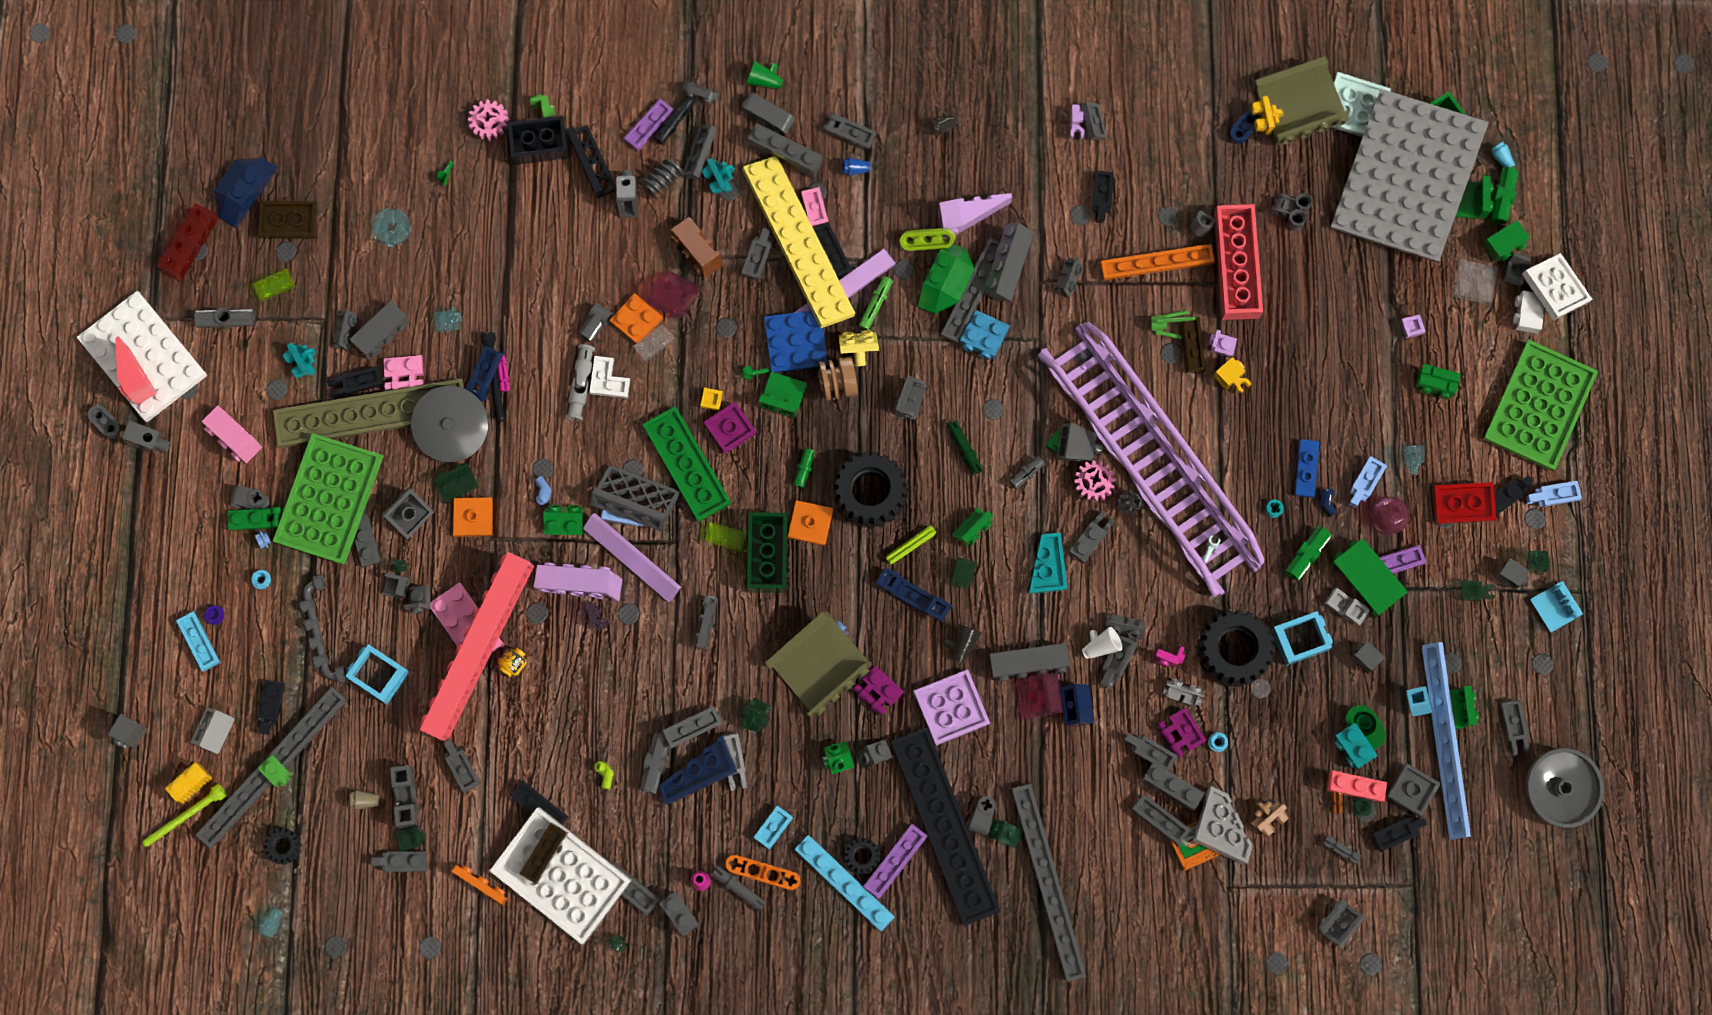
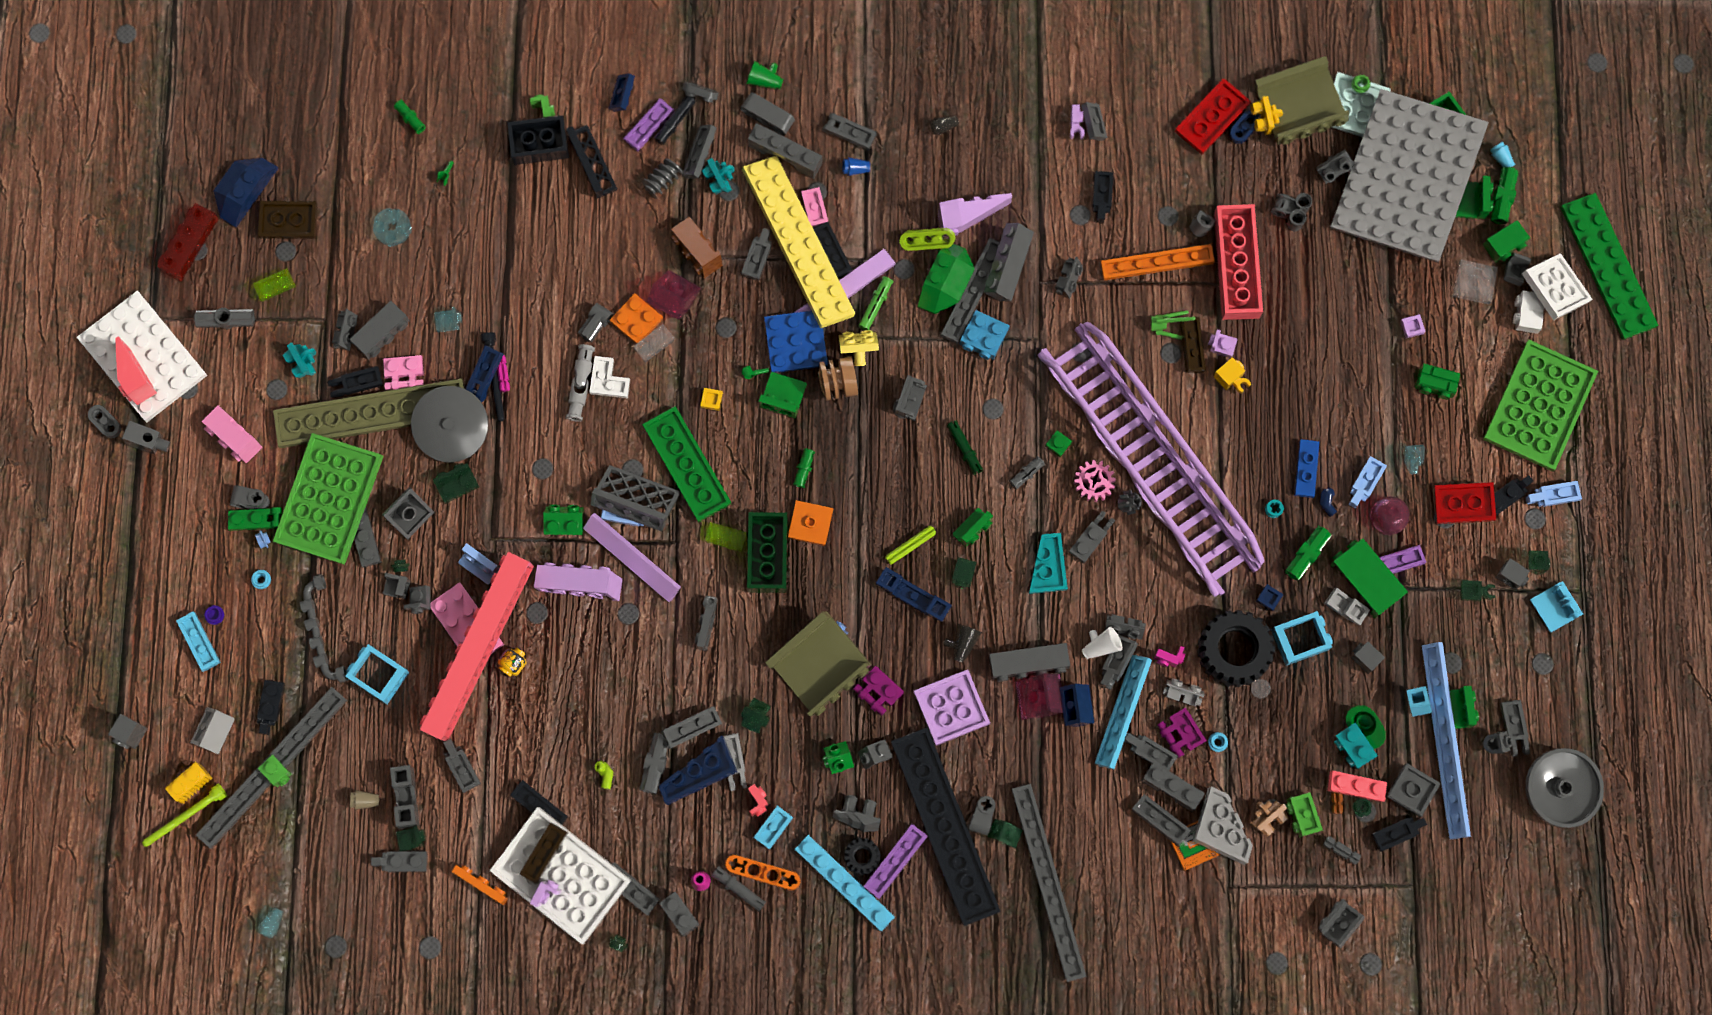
black tyre [263,828,302,865] -> none
orange plate [453,498,493,537] -> none
bright pink gear [468,100,509,141] -> none
medium blue arm [534,476,552,505] -> none
clear purple bracket [586,601,611,630] -> none
dark grey torso [616,170,638,218] -> none
magenta plate [704,402,757,454] -> none
black tyre [834,452,907,528] -> none
dark grey torso [1056,423,1103,462] -> none
light aqua hand [1203,535,1221,563] -> none
none -> green pin [394,100,426,134]
none -> light blue bracket [458,543,499,585]
none -> lavender bracket [530,880,562,907]
none -> dark blue plate [609,73,635,112]
none -> coral bracket [748,784,768,817]
none -> dark grey connector [833,795,881,832]
none -> medium azure plate [1095,655,1152,769]
none -> red plate [1174,78,1252,155]
none -> dark blue plate [1256,584,1284,612]
none -> bright green bracket [1286,792,1323,837]
none -> dark grey hips [1316,150,1355,184]
none -> bright green plate [1351,75,1370,93]
none -> dark grey plate [1483,731,1512,754]
none -> green plate [1560,193,1659,341]

